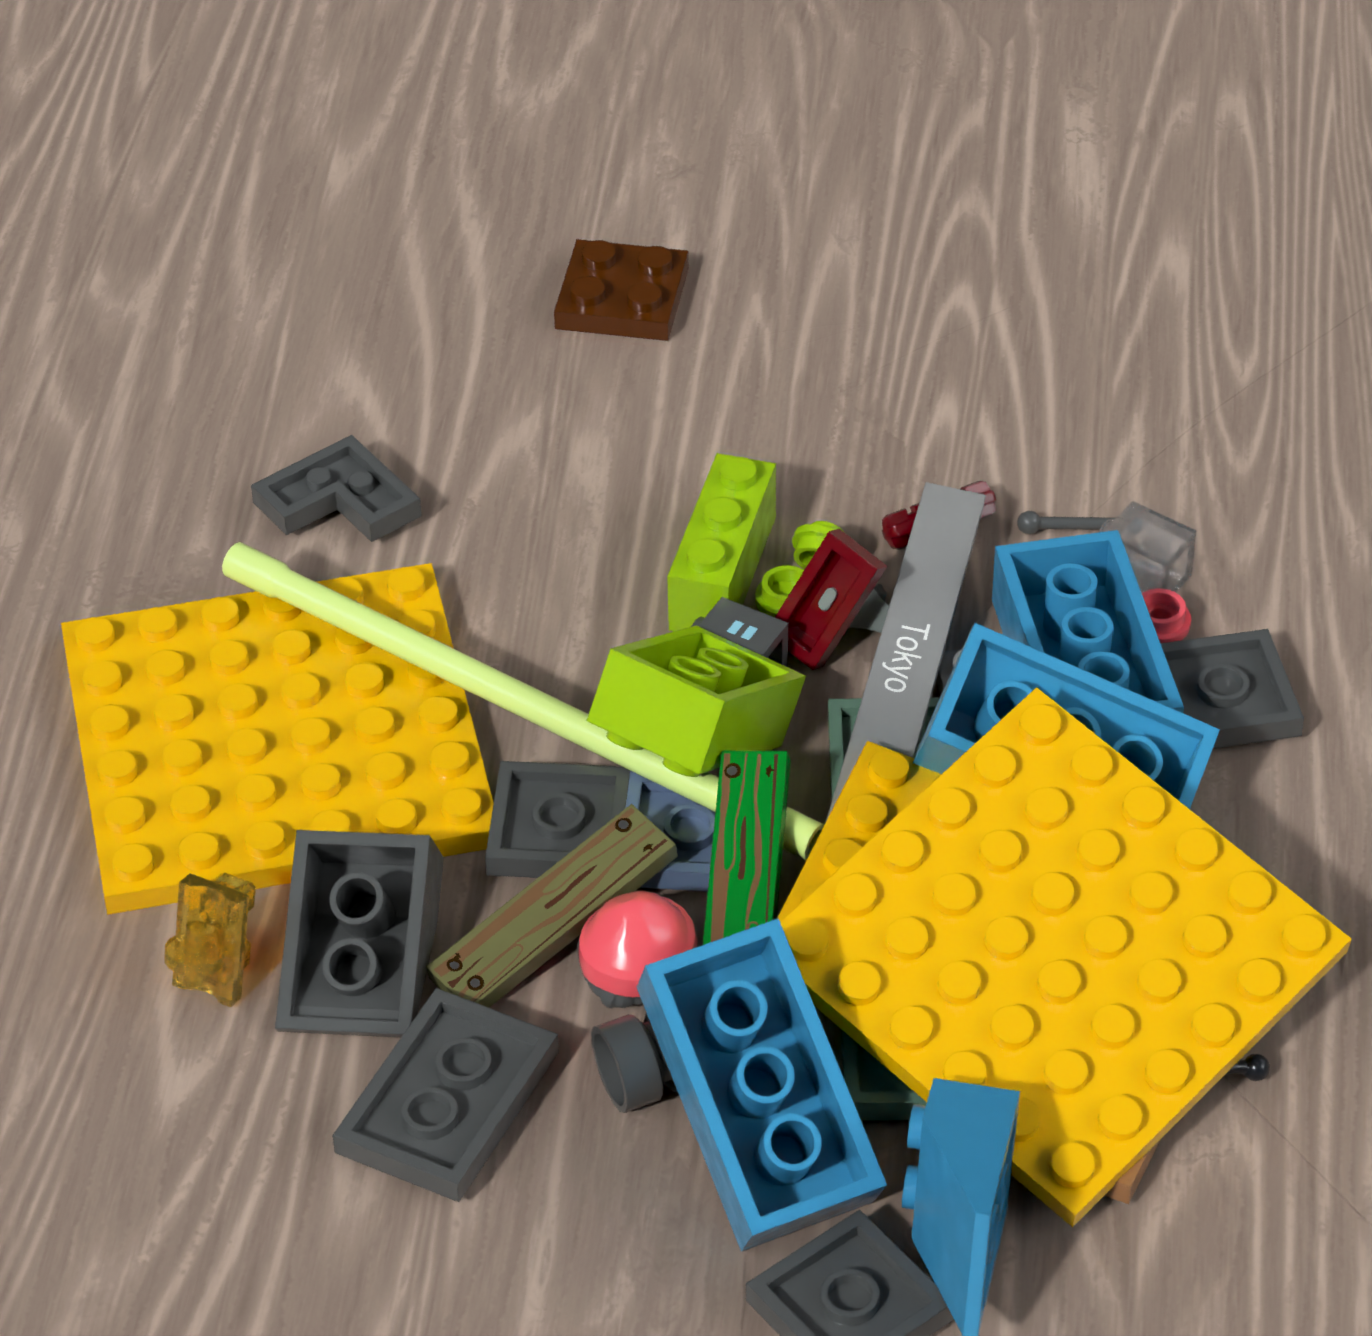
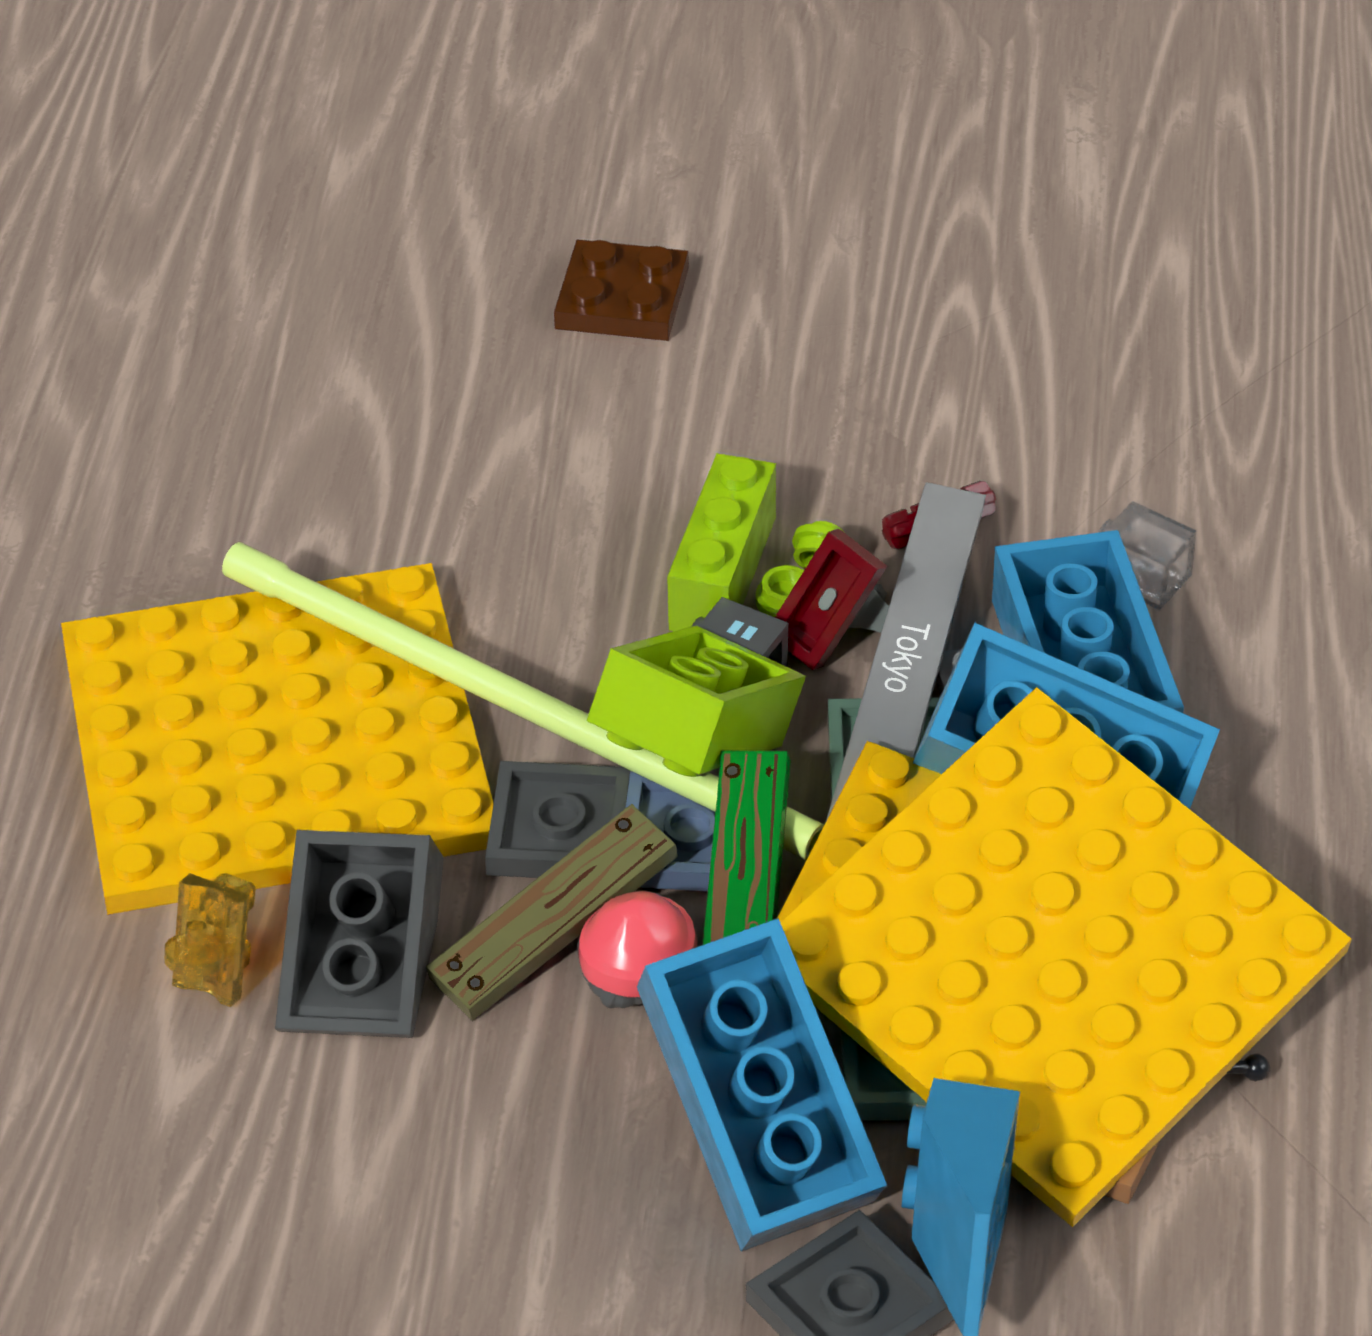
dark grey plate [251,435,422,542] -> none
dark grey plate [332,988,559,1202] -> none
dark grey wheel [591,1013,678,1113] -> none
dark grey hinge [1017,510,1145,537] -> none
coral plate [1142,588,1191,643] -> none
dark grey plate [1160,629,1304,748] -> none

